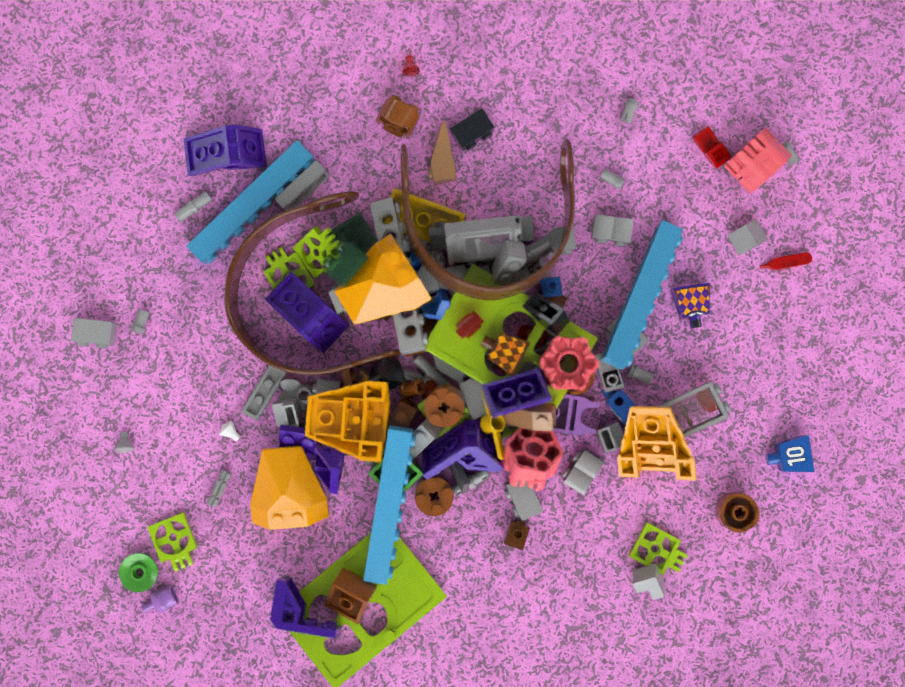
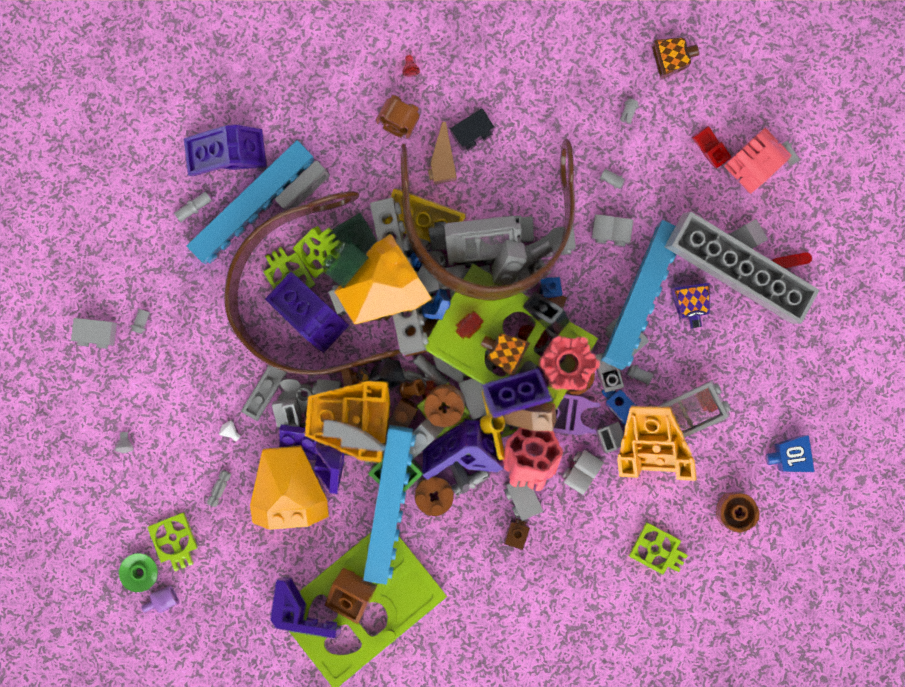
light grey piece [632,564,665,600] -> none
none -> light grey slope [323,420,385,451]
none -> reddish brown torso [651,38,699,80]
none -> light grey brick [665,212,819,324]

